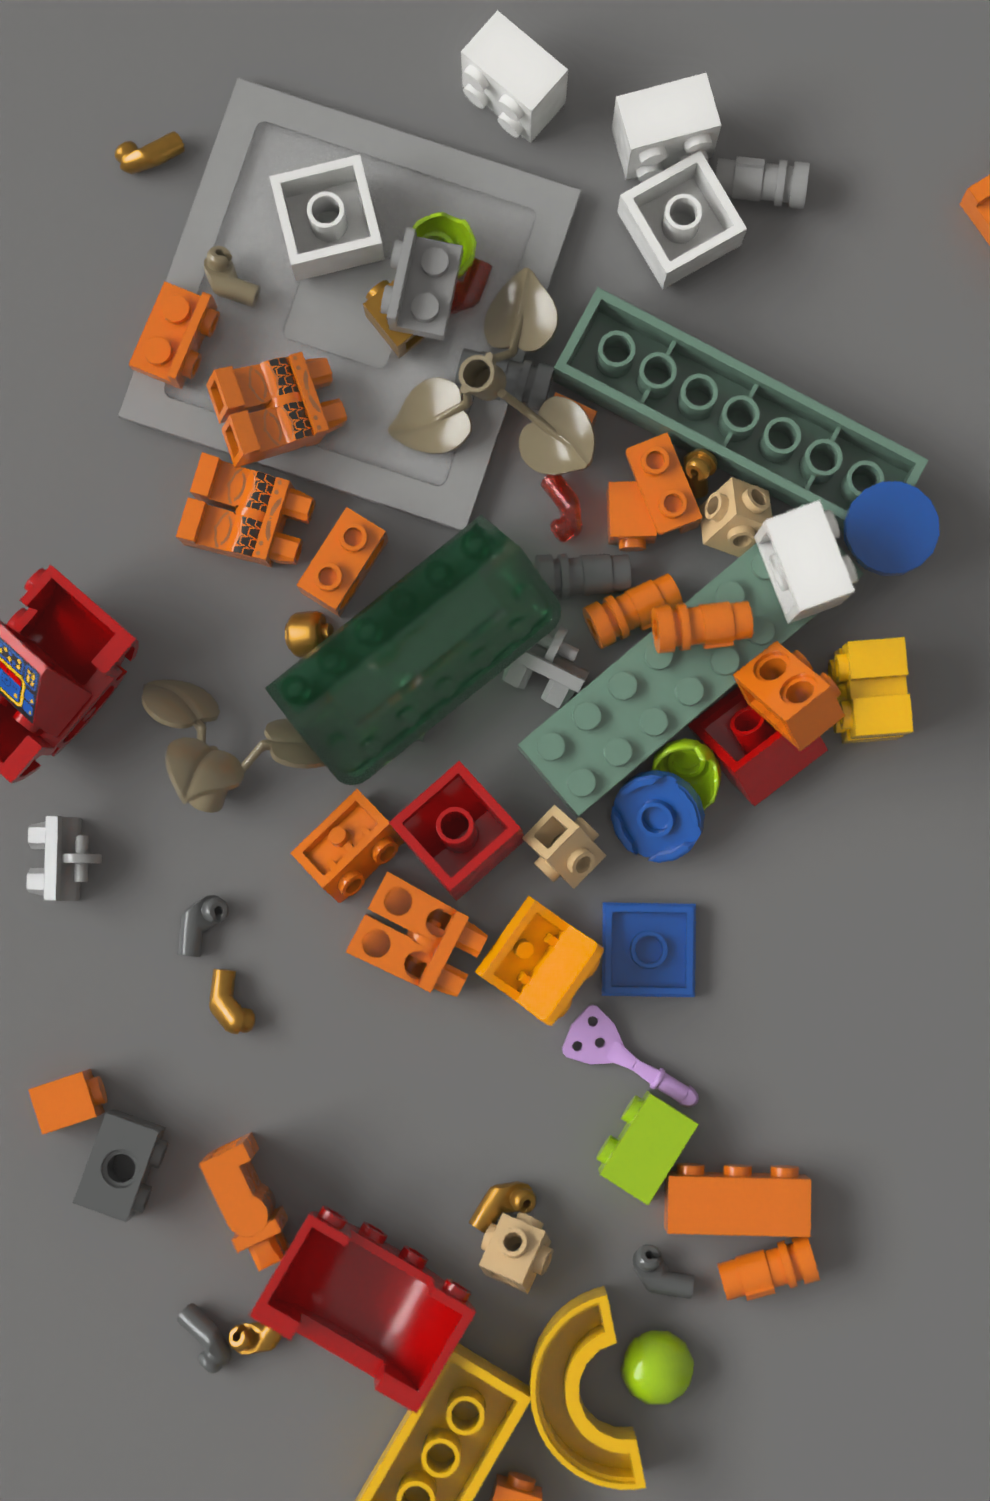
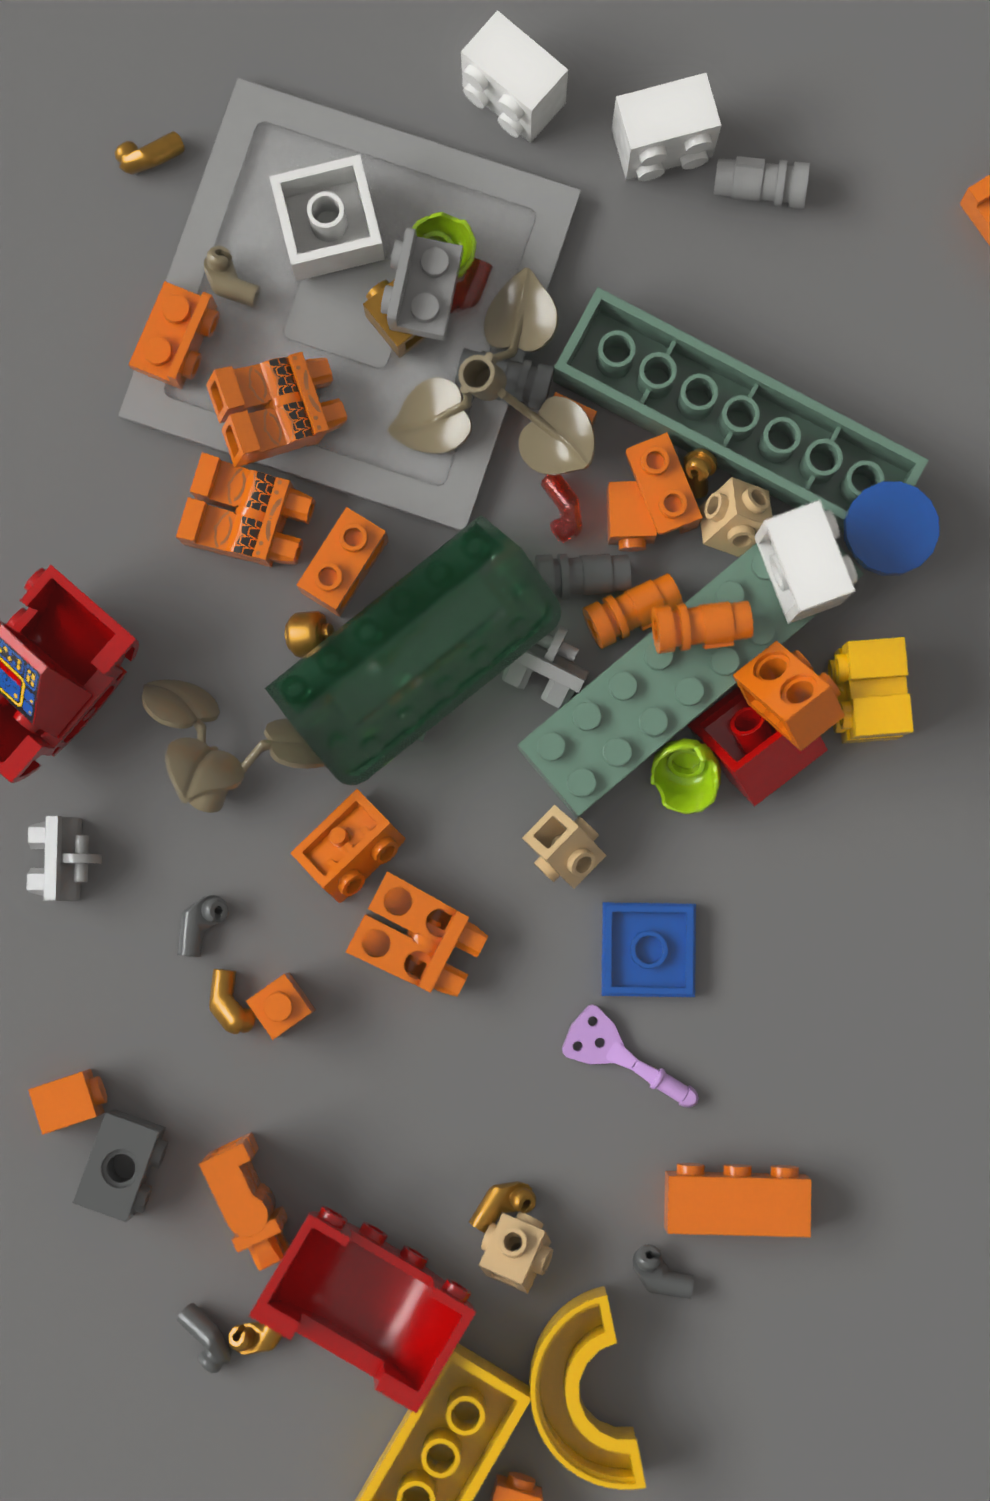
red slope [389,761,524,901] -> none
light orange bracket [475,895,604,1026] -> none
lime brick [596,1090,699,1205] -> none
blue tile [611,770,705,863] -> none
white brick [617,150,747,289] -> none
lime hair [620,1330,694,1405] -> none
orange axle [717,1237,820,1301] -> none
none -> orange brick [246,972,316,1040]

